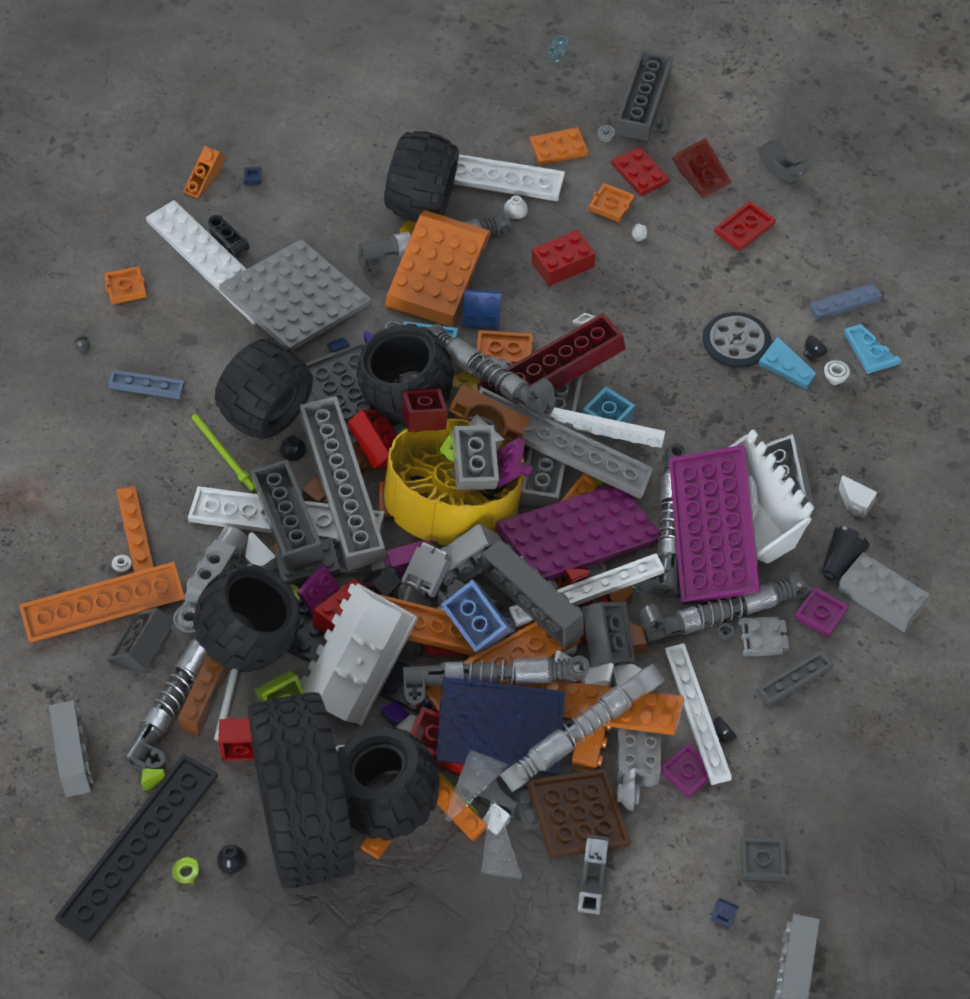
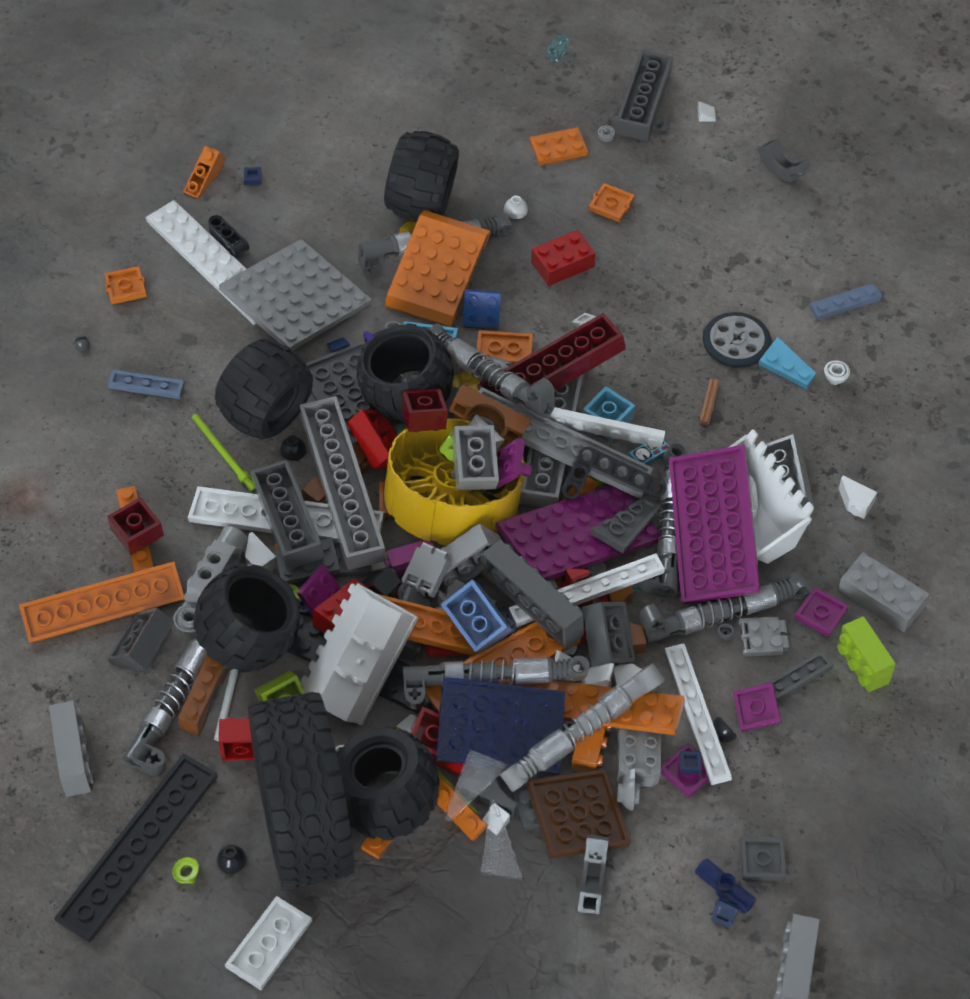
white plate [112,555,132,574] -> none
lime slope [141,768,165,791] -> none
dark purple slope [381,702,410,727] -> none
white plate [454,154,565,201] -> none
red plate [611,146,669,197] -> none
white plate [632,224,647,241] -> none
clear red slope [672,138,731,198] -> none
red plate [714,201,776,251] -> none
black brick [803,335,828,360] -> none
black cone [822,526,870,582] -> none
medium azure wing [843,324,901,374] -> none
none -> dark red brick [107,497,164,555]
none -> white plate [225,896,312,990]
none -> black beam [561,447,667,499]
none -> dark grey wing [590,497,661,553]
none -> tile [629,440,669,465]
none -> dark blue plate [679,751,701,774]
none -> clear blue piece [695,858,757,914]
none -> white slope [697,102,716,122]
none -> nougat axle [700,378,719,426]
none -> magenta plate [733,682,782,732]
none -> lime brick [837,616,896,693]

